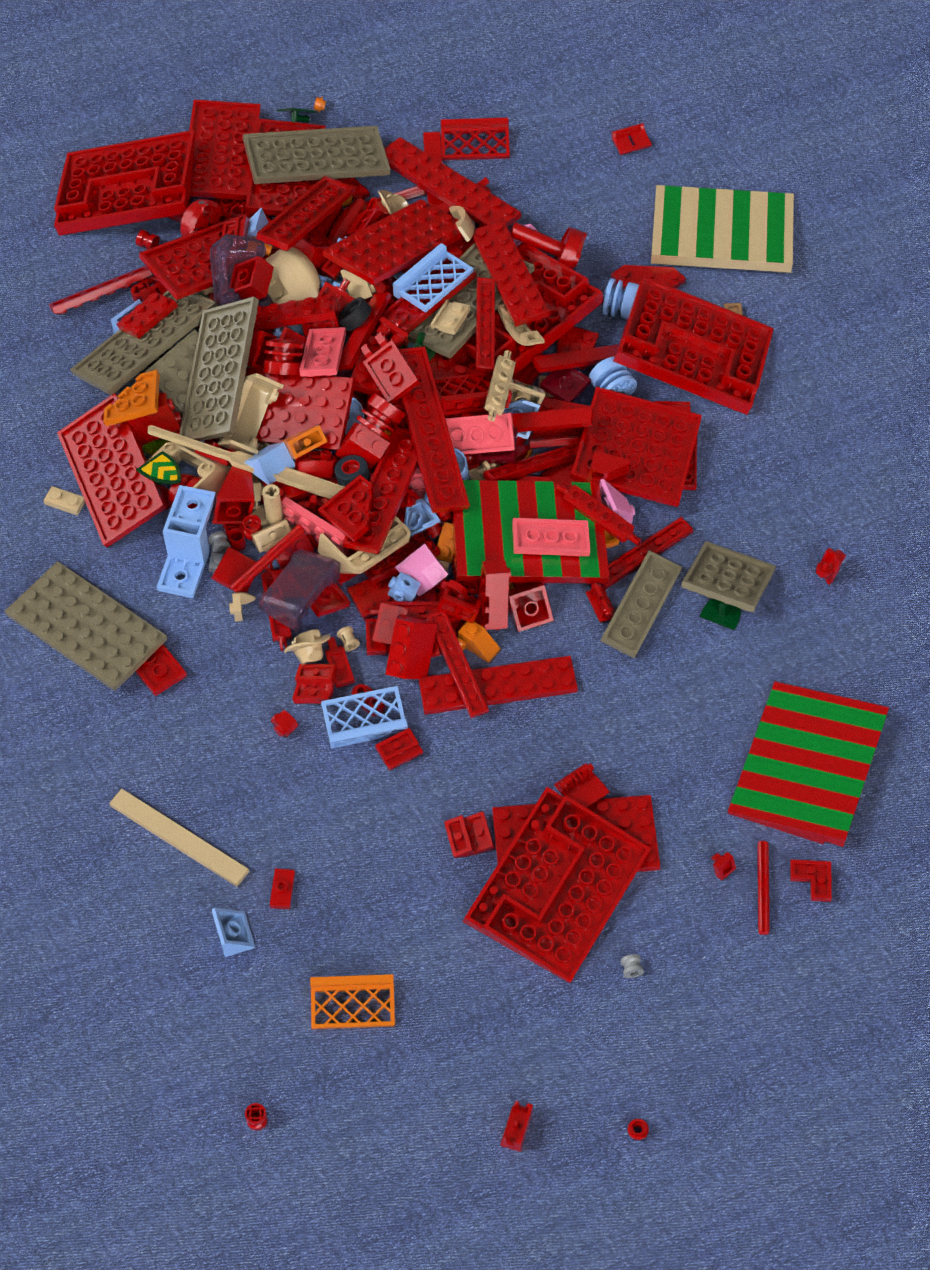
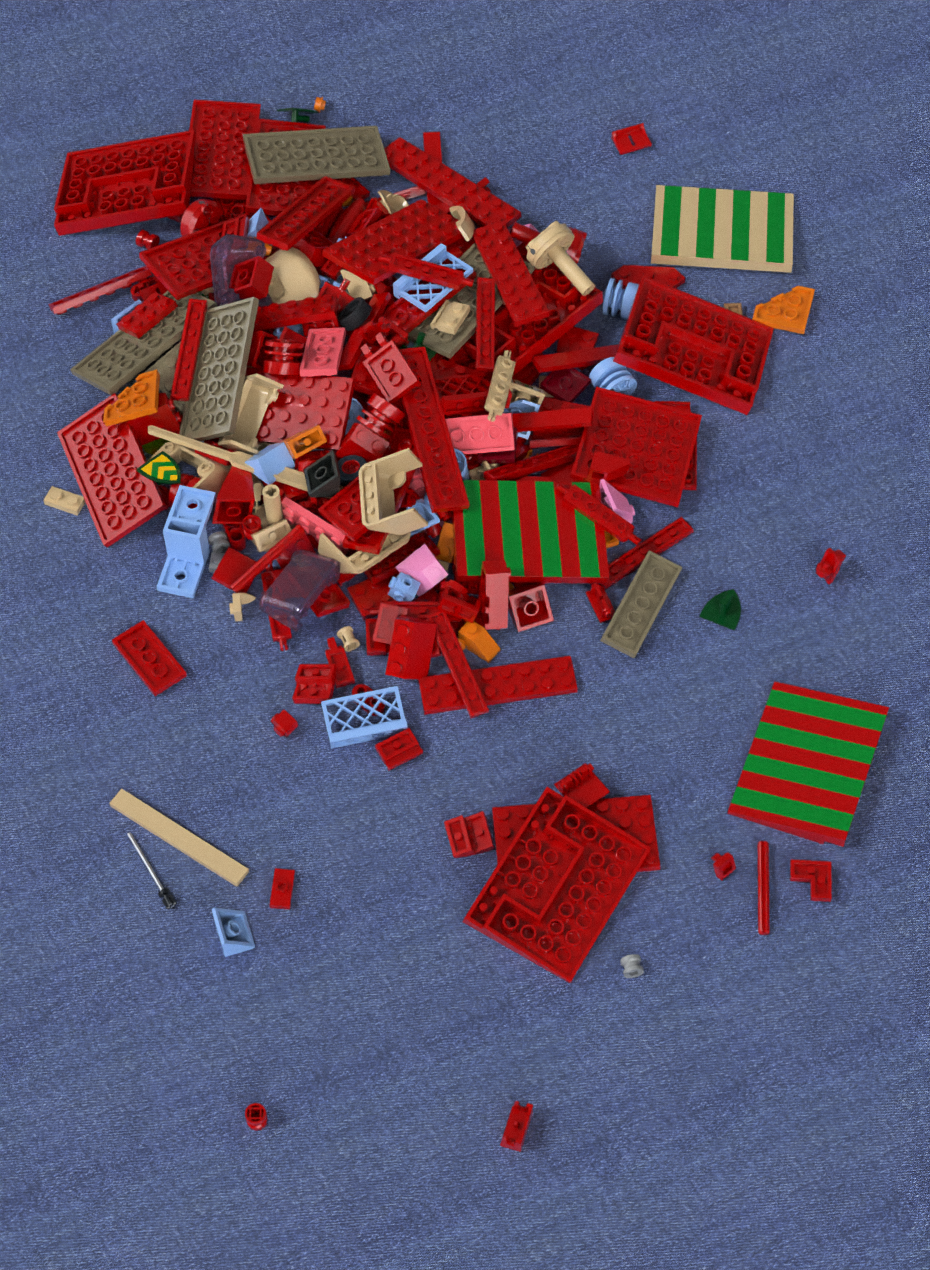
dark tan plate [5,561,168,691] -> none
tan hat [284,629,330,665] -> none
orange fence [310,974,395,1029] -> none
red fence [441,118,510,160] -> none
tan slope [497,304,545,346] -> none
coral plate [512,518,590,556] -> none
red plate [627,1119,649,1140] -> none
dark tan plate [681,541,776,612] -> none
none -> piece [127,832,177,910]
none -> red tile [170,299,208,401]
none -> pearl dark grey slope [304,450,341,497]
none -> red plate [358,317,392,344]
none -> tan windscreen [359,448,428,535]
none -> red plate [378,252,474,290]
none -> tan piece [526,221,595,296]
none -> orange plate [752,286,815,334]

